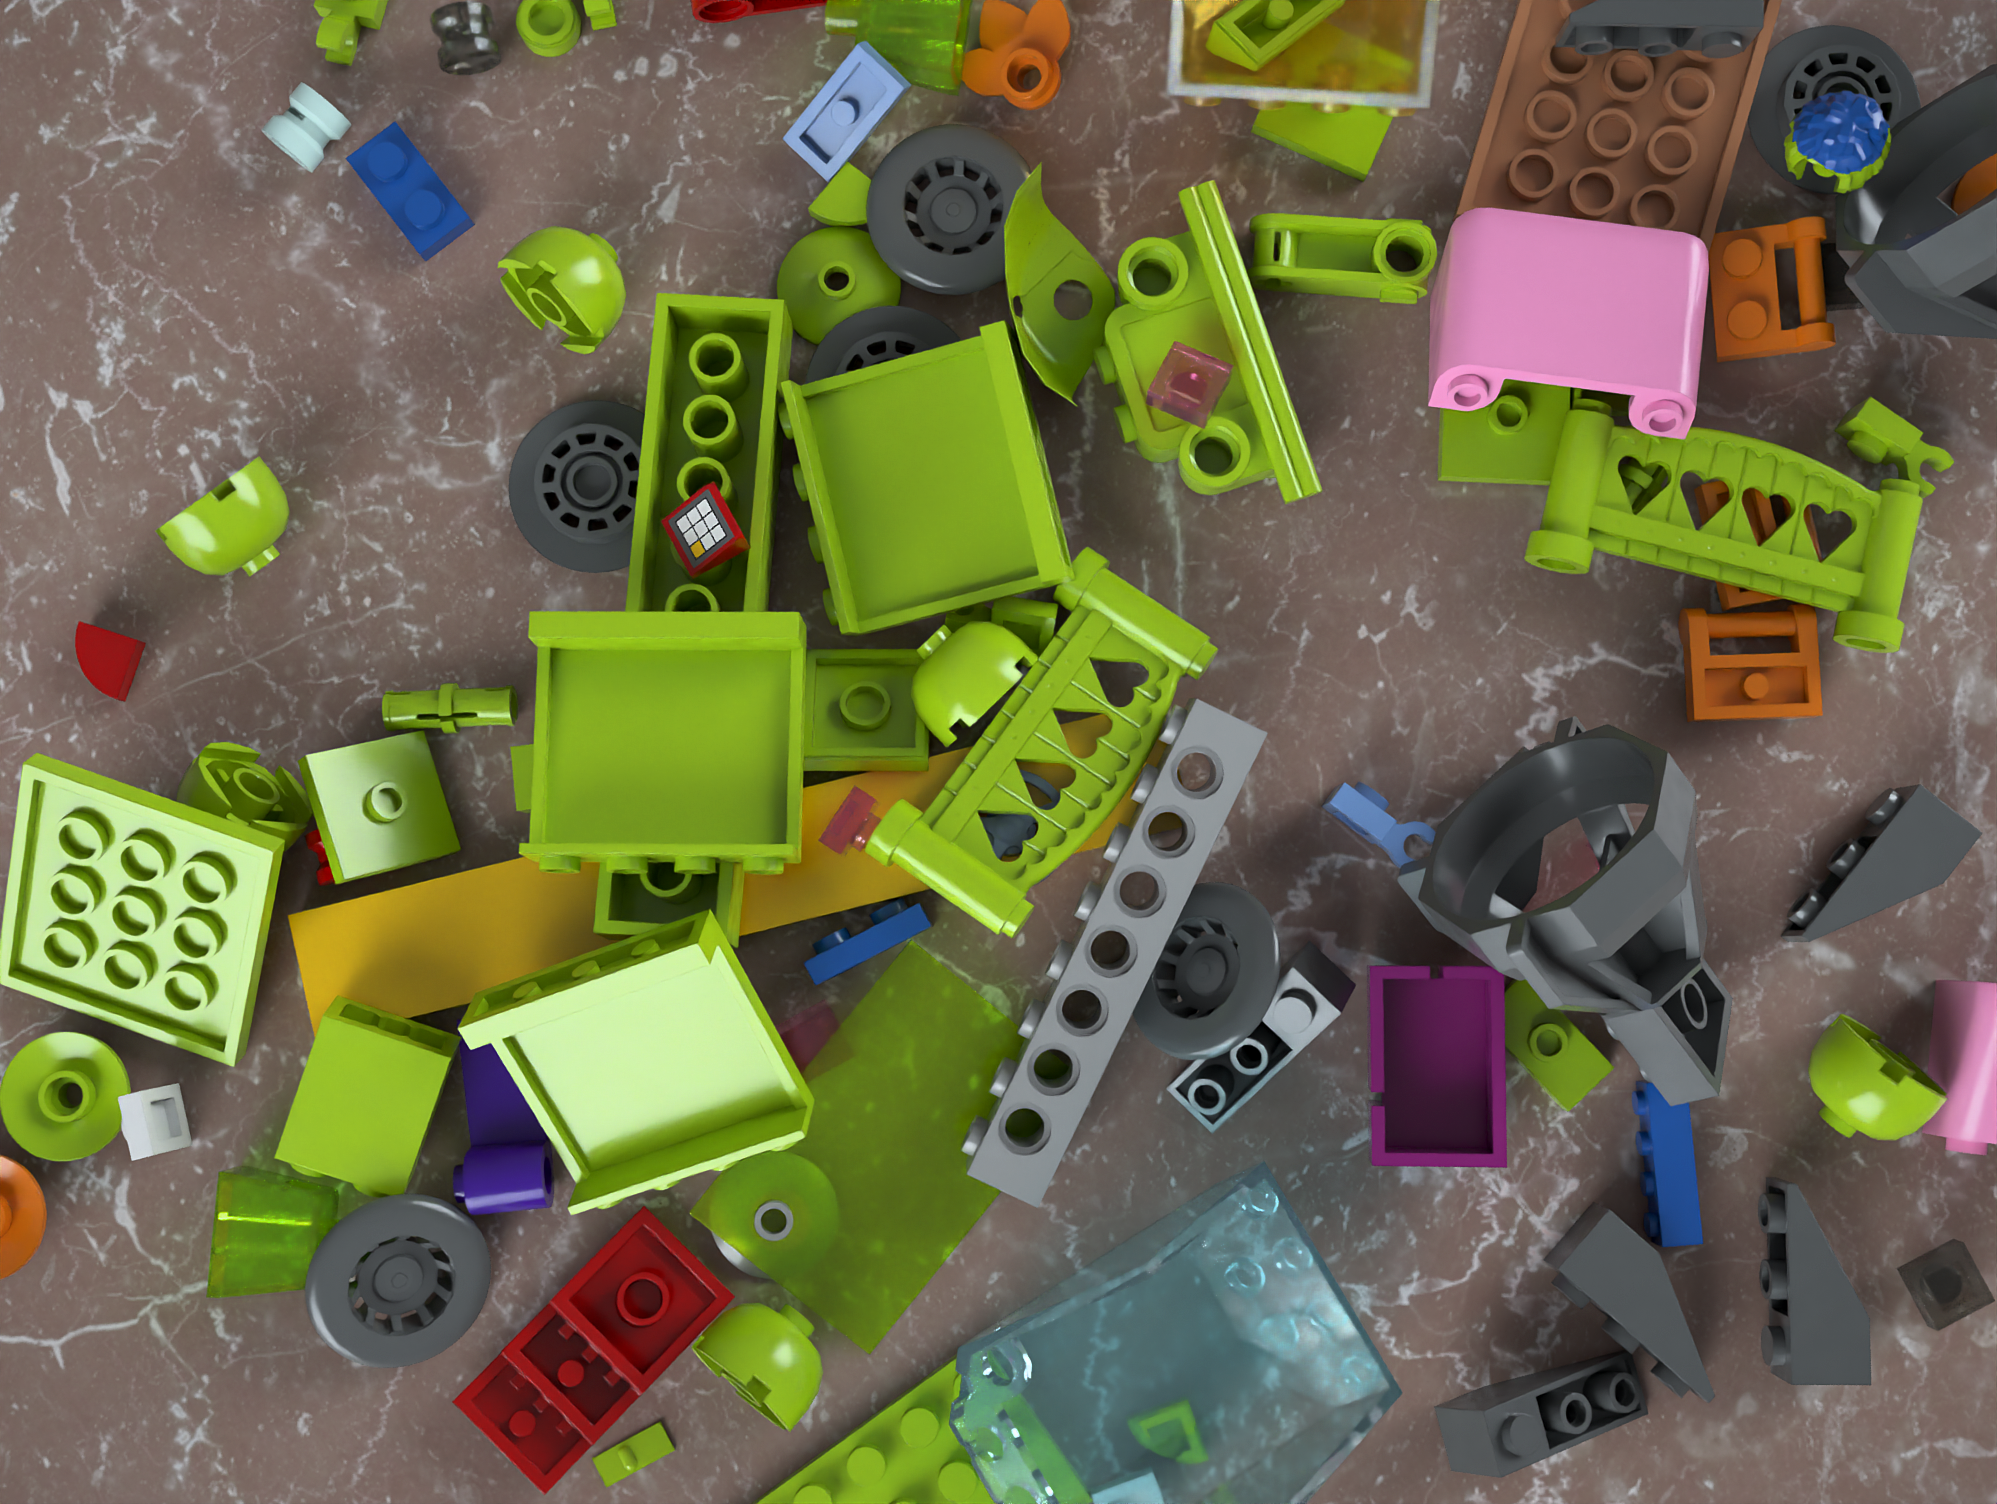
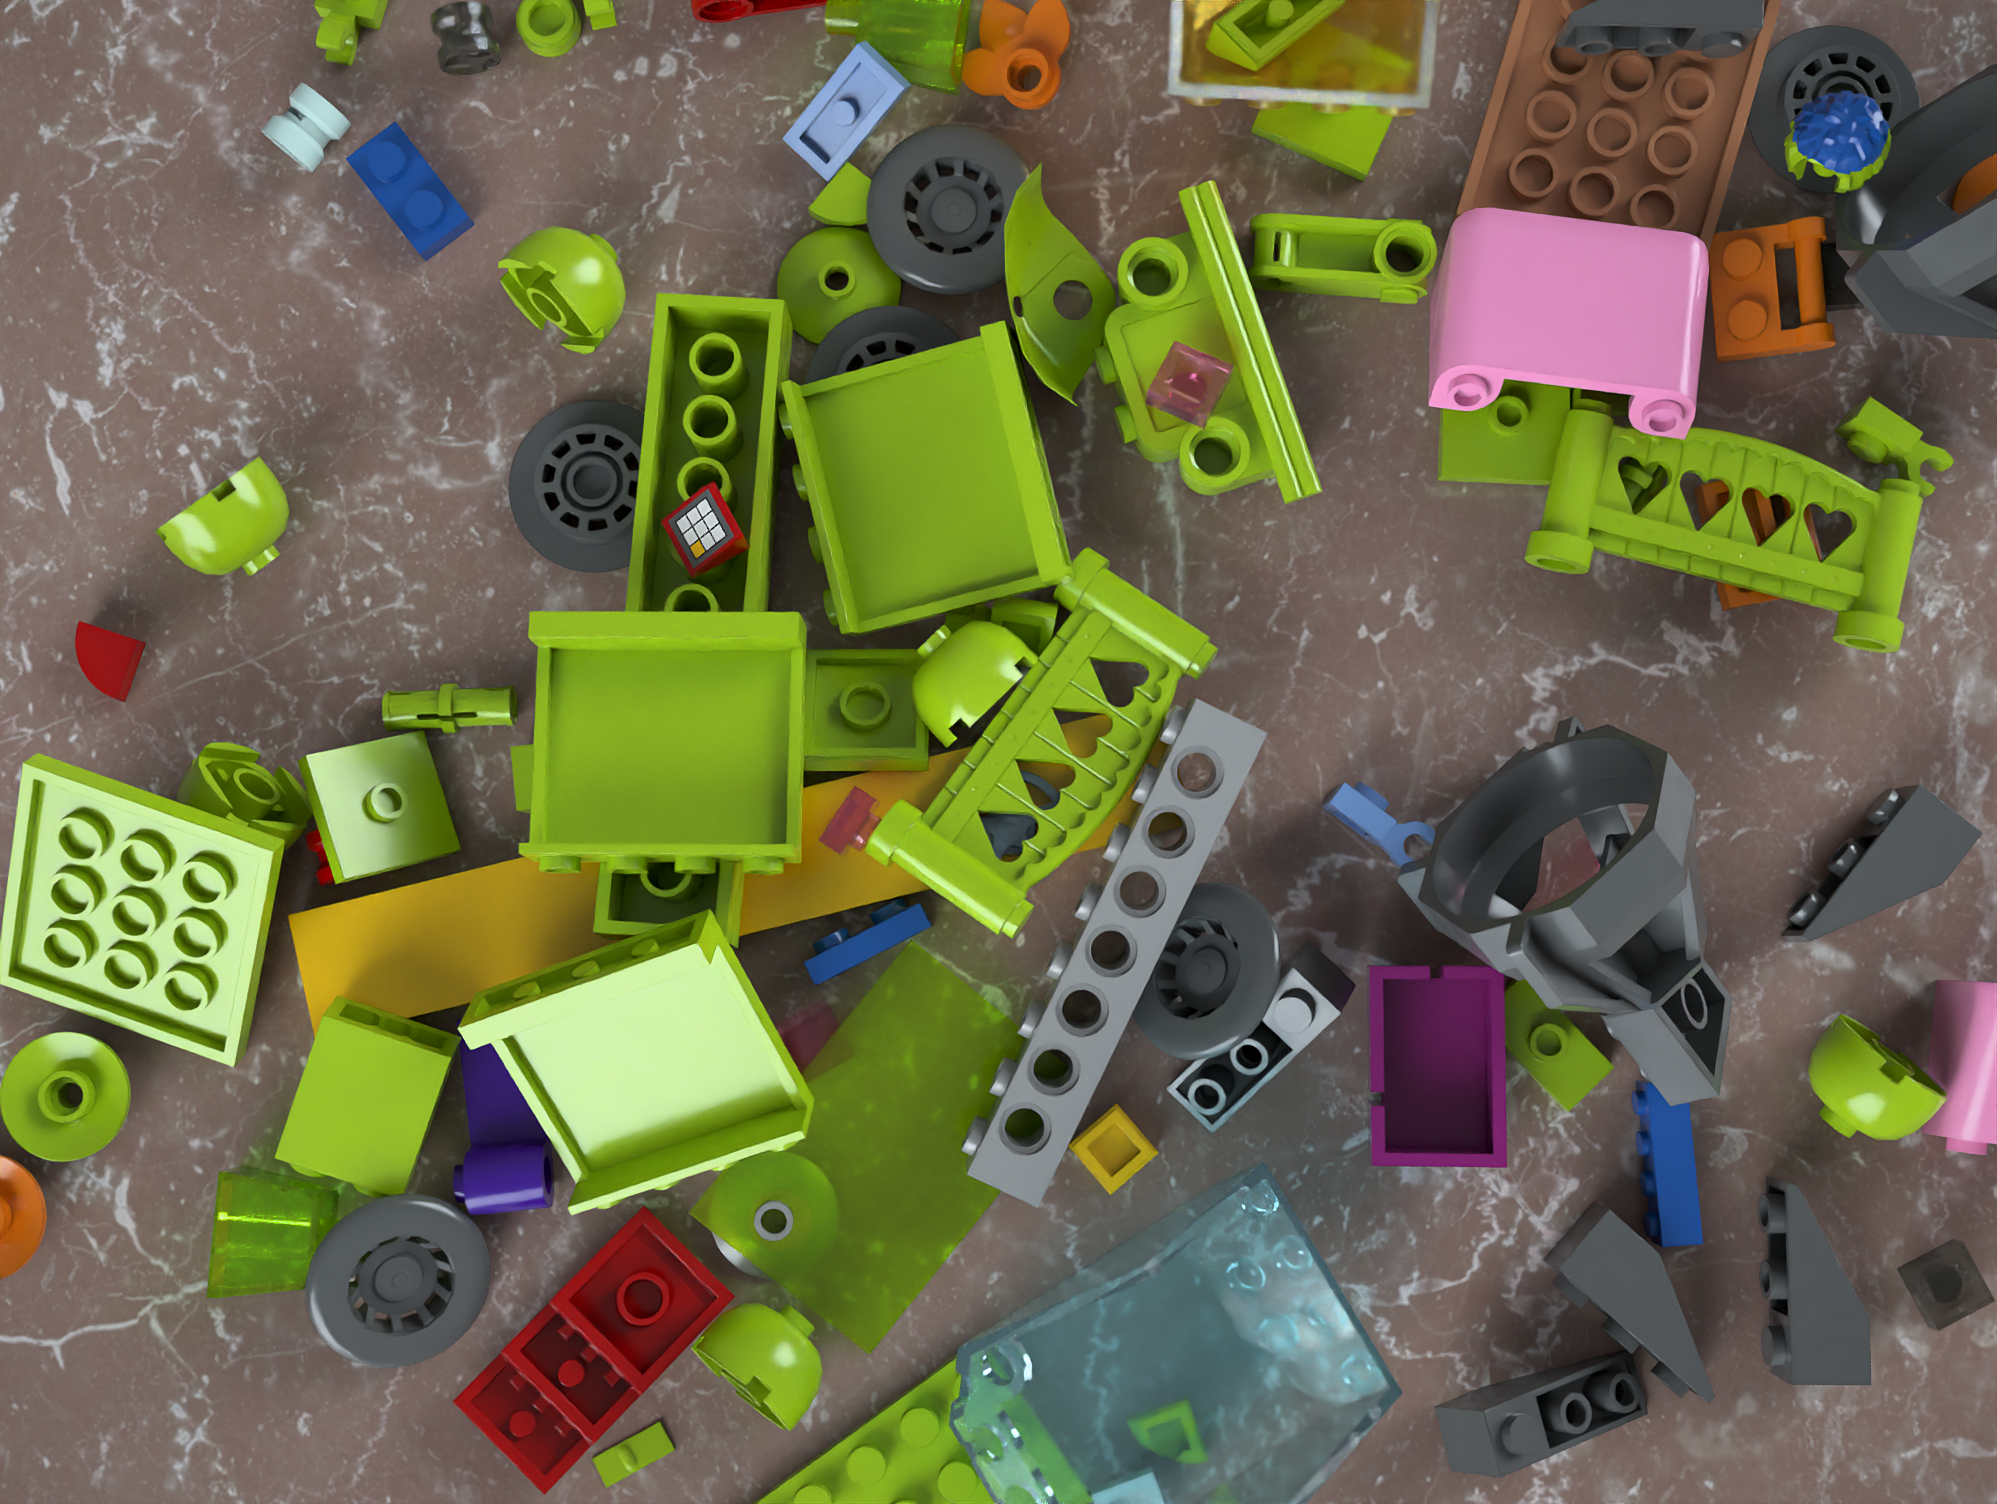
white plate [118,1083,193,1161] -> none
orange plate [1678,604,1823,722] -> none
none -> yellow tile [1068,1102,1159,1195]

